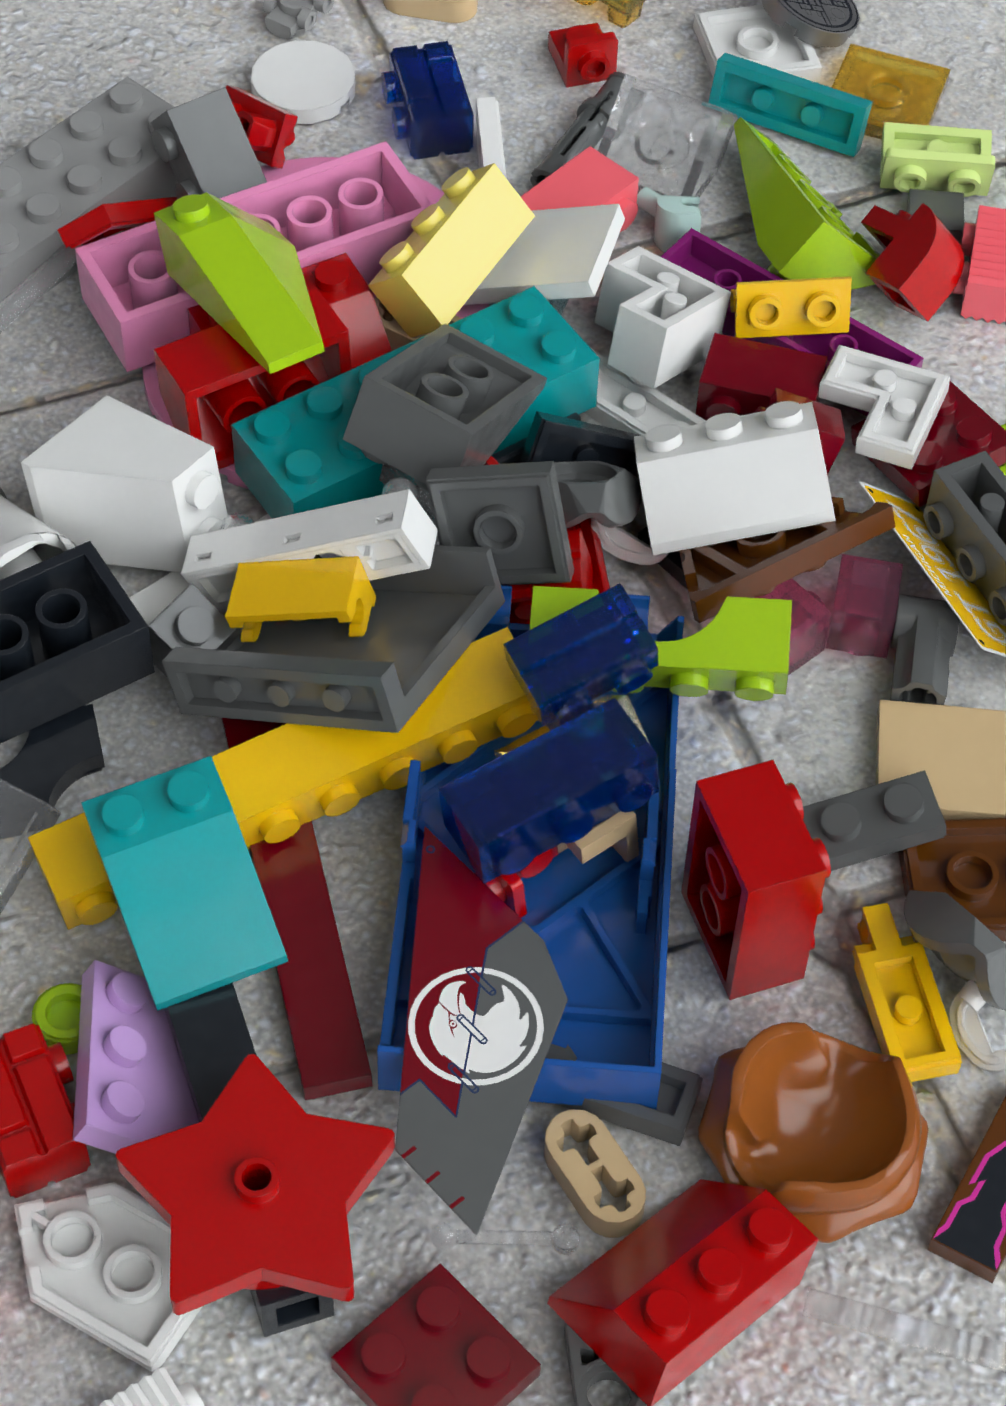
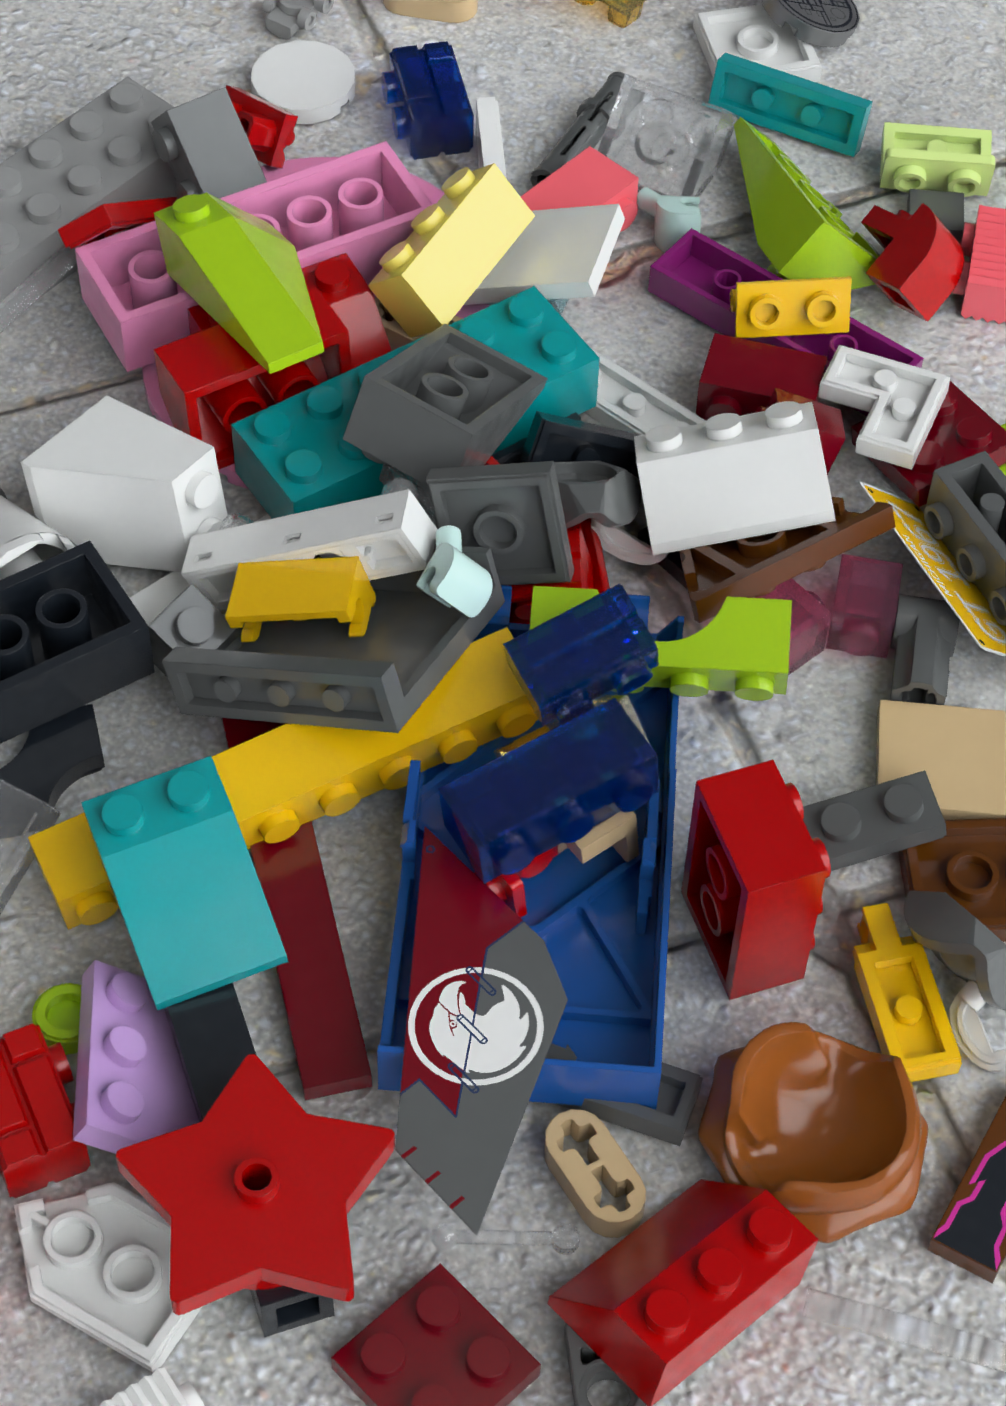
red bracket [548,22,618,88] -> none
white brick [594,246,731,389] -> none
clear yellow tile [831,44,951,139] -> none
none -> light aqua piece [416,525,493,618]

